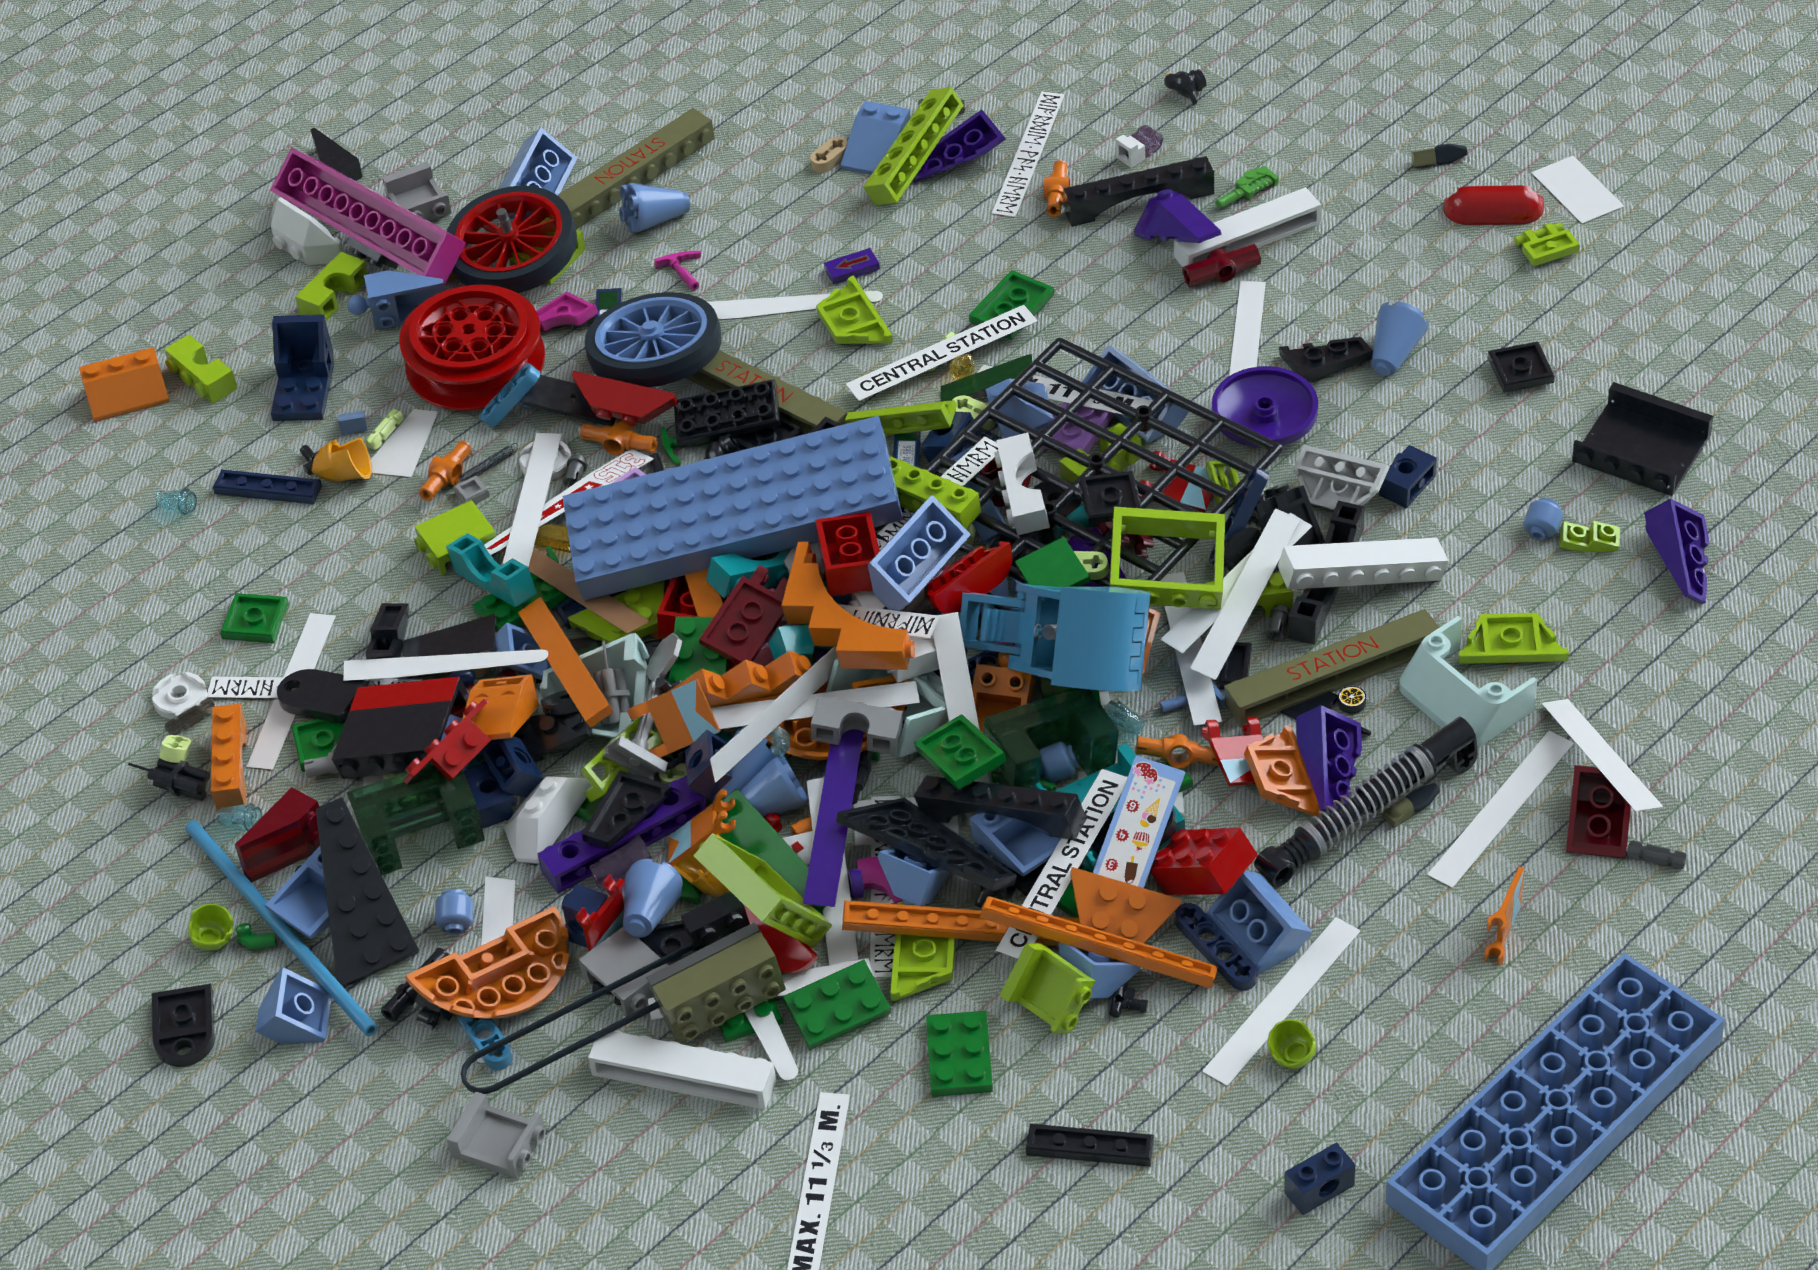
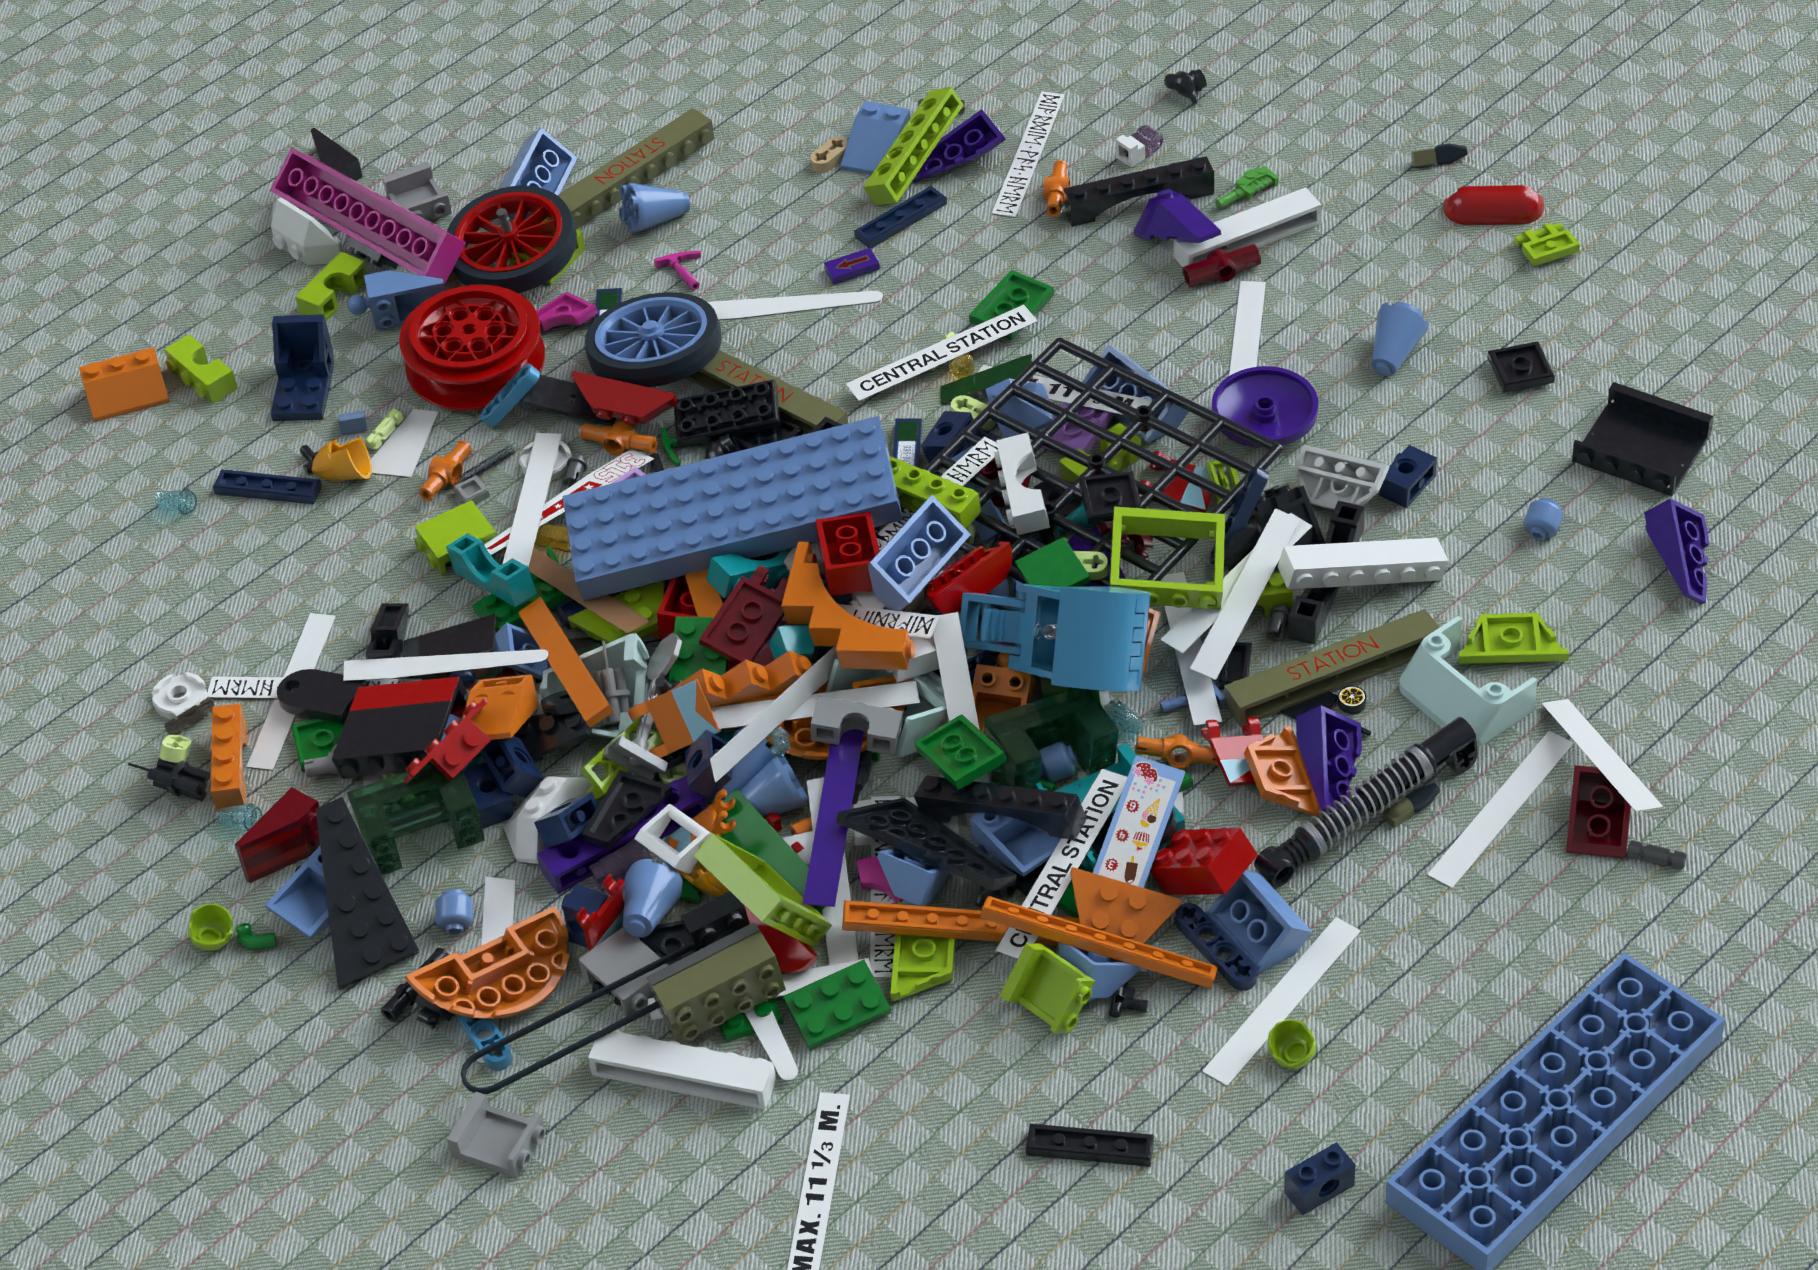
black tile [152,983,215,1067] -> none
dark azure piece [185,820,378,1036] -> none
green tile [220,593,289,643] -> none
medium blue slope [255,968,332,1044] -> none
lime wing [816,276,893,344] -> none
lime fence [845,400,957,435] -> none
dark purple tile [848,869,864,899] -> none
green plate [926,1010,993,1097] -> none
black wing [1279,337,1373,382] -> none
orange flag [1484,866,1525,965] -> none
white sticker [1531,156,1624,224] -> none
lime slope [1559,521,1620,552] -> none
none -> dark blue brick [534,792,598,848]
none -> white tile [634,804,712,874]
none -> dark blue tile [854,186,947,248]

